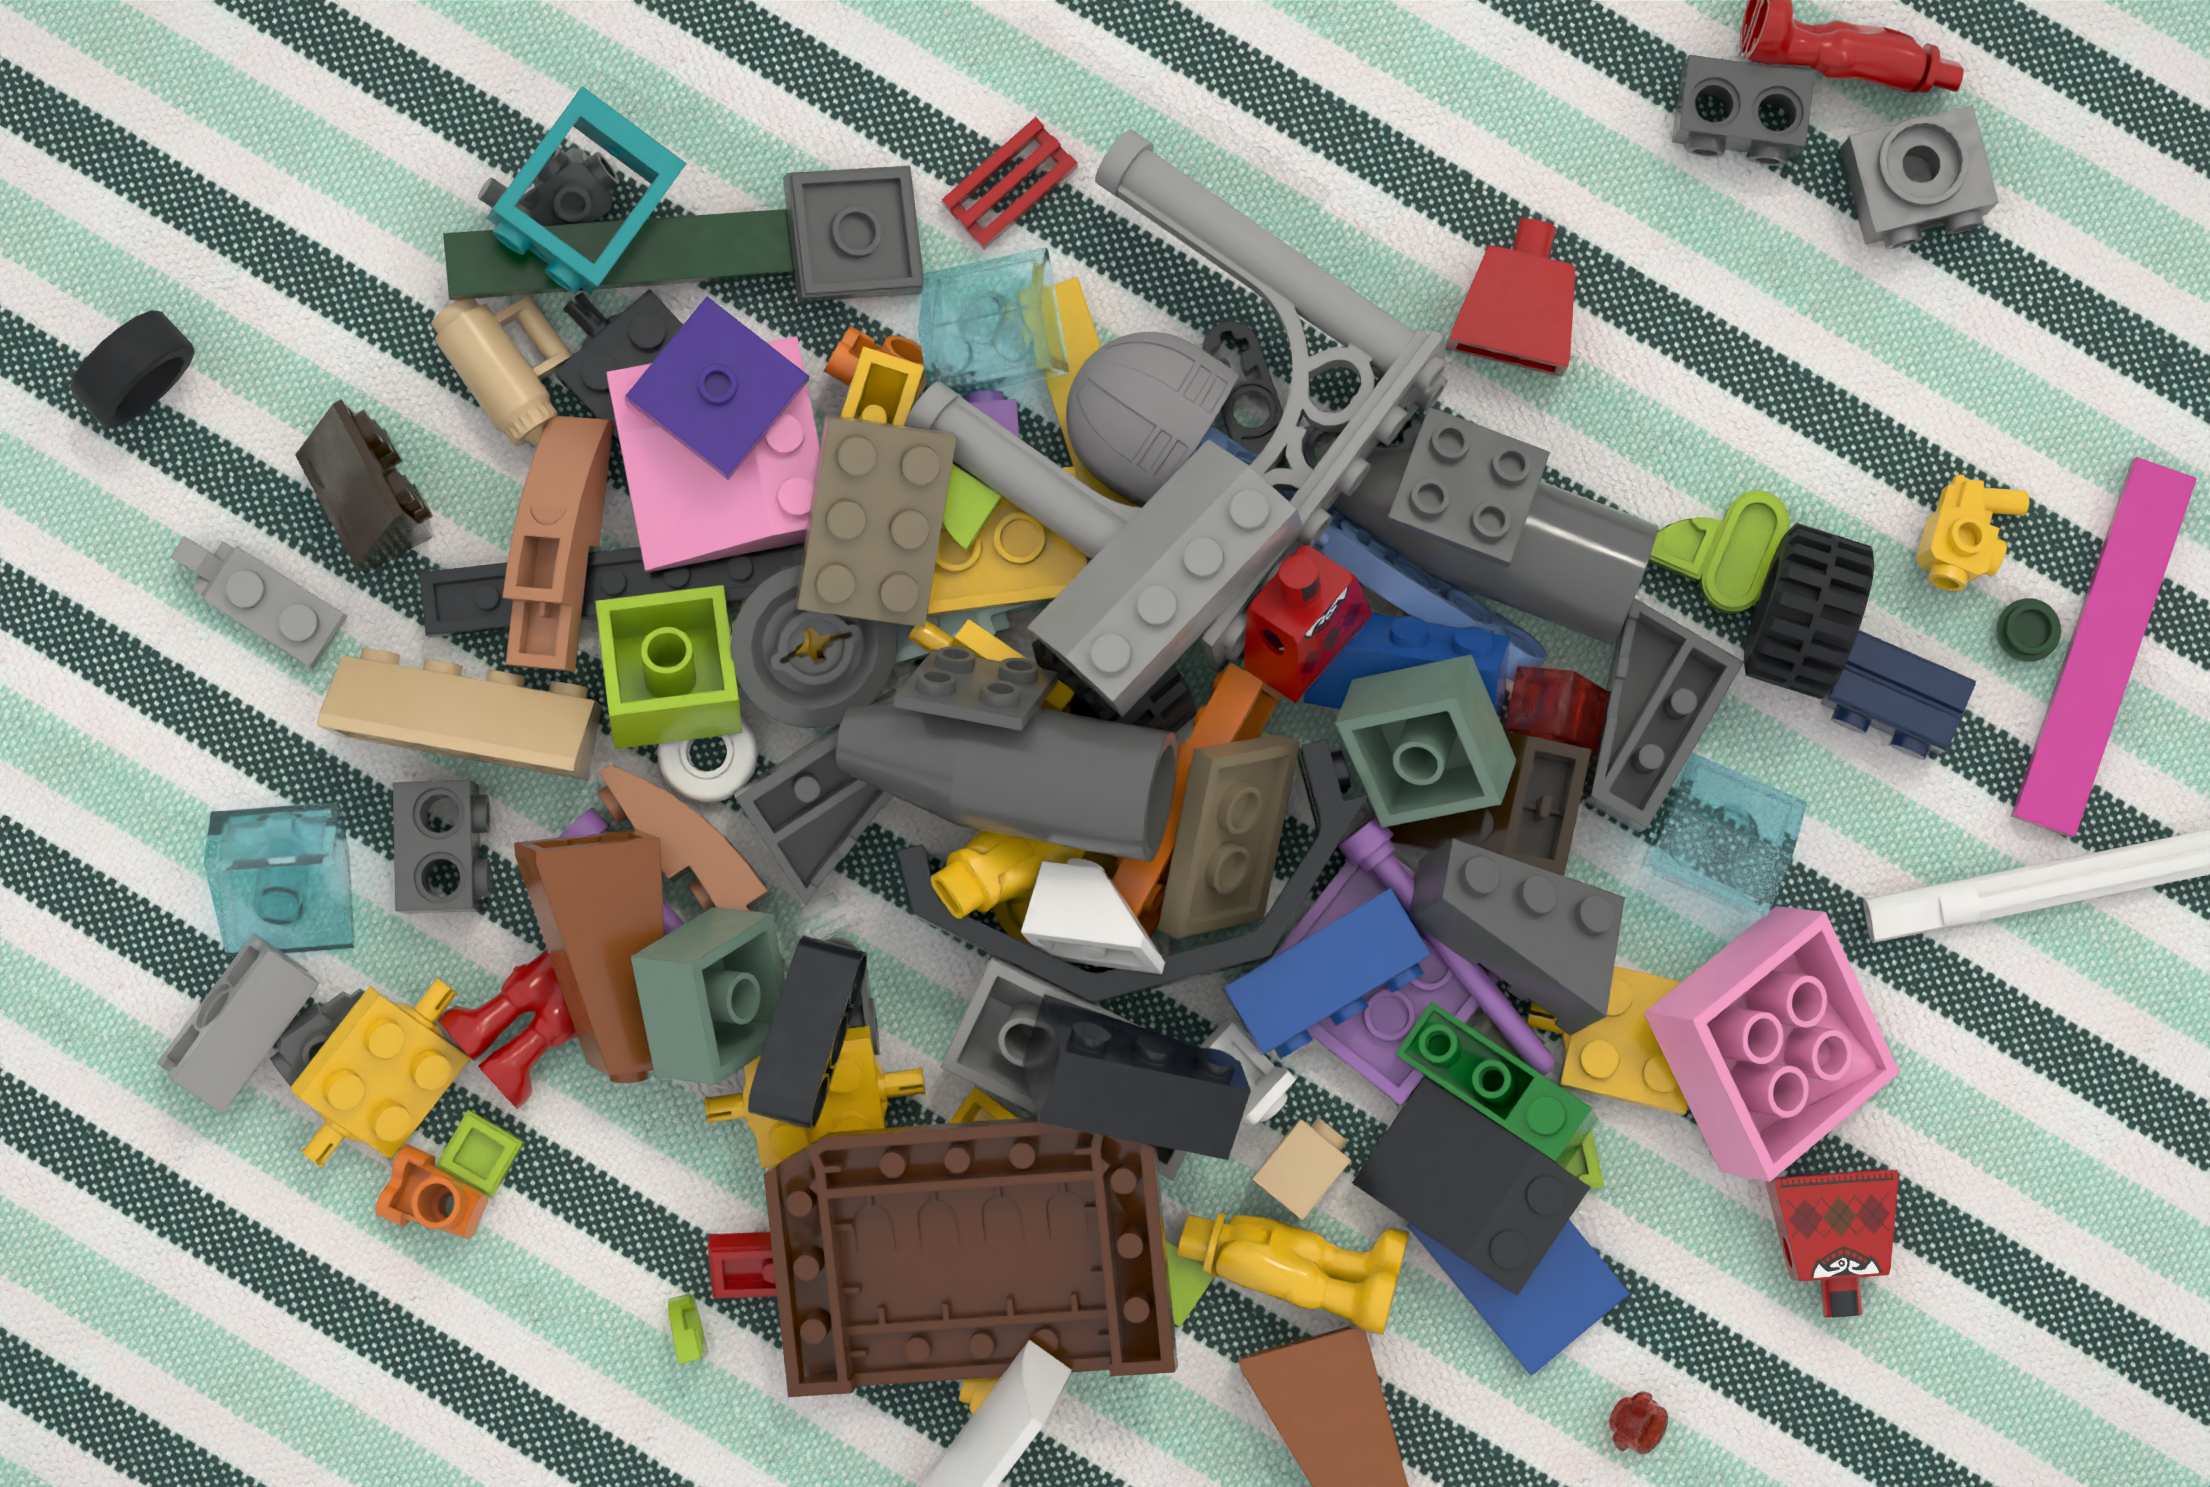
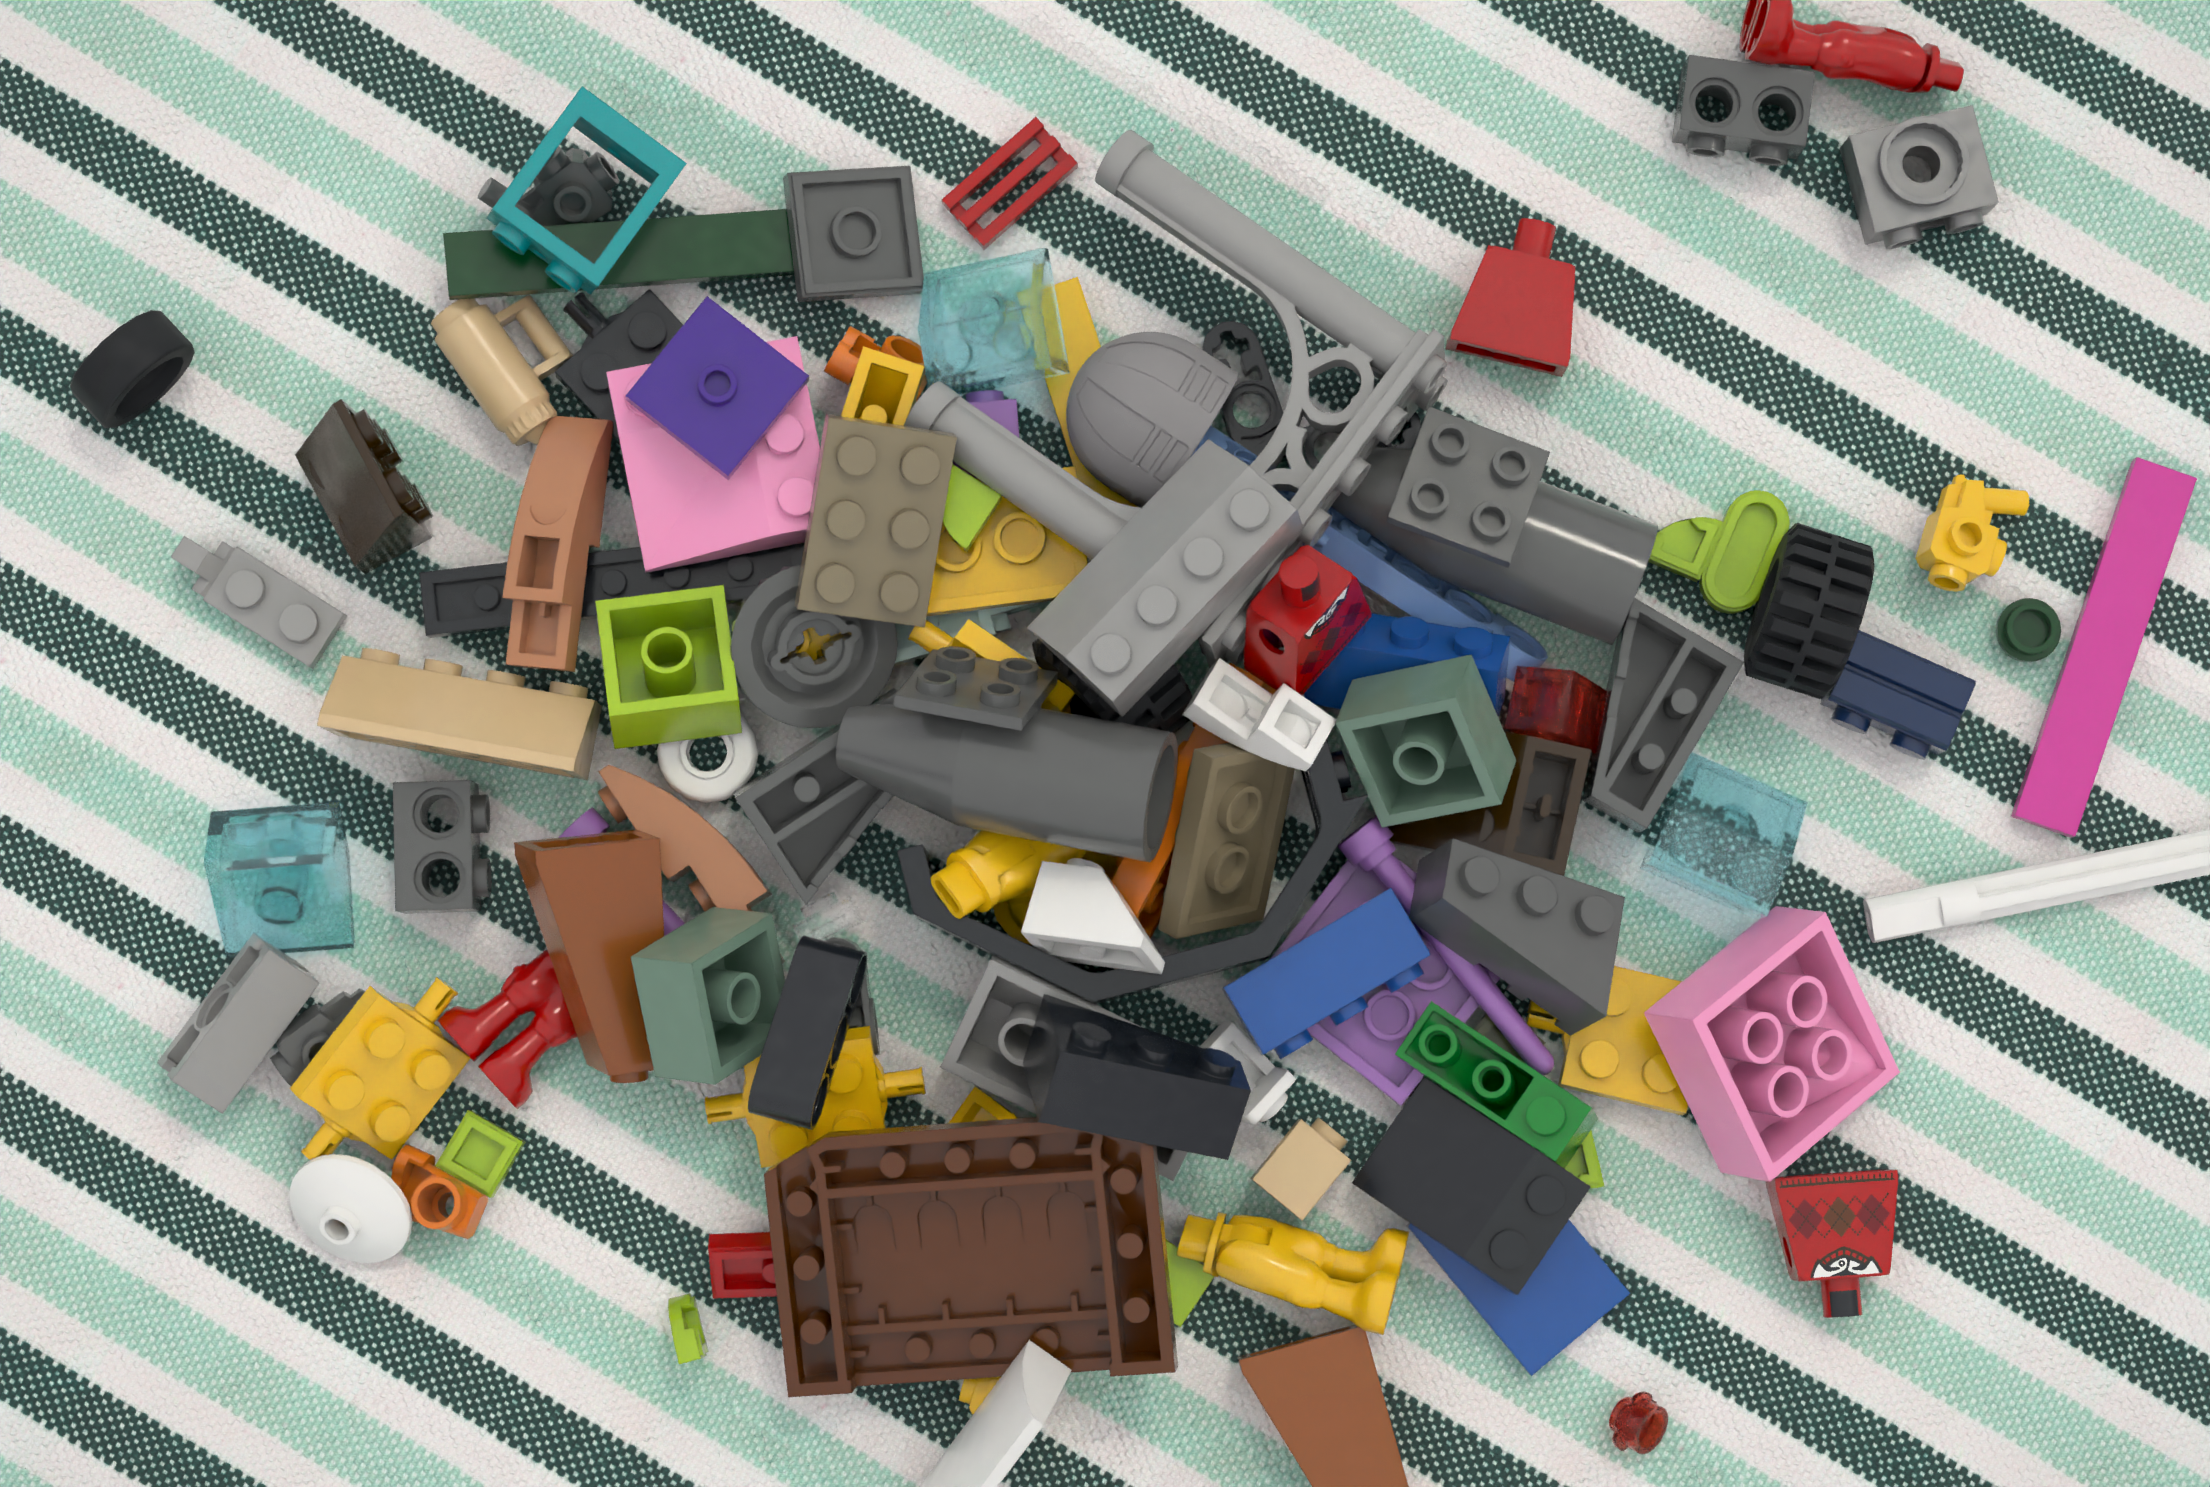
none -> white dish [289,1154,412,1263]
none -> white slope [1182,658,1336,771]

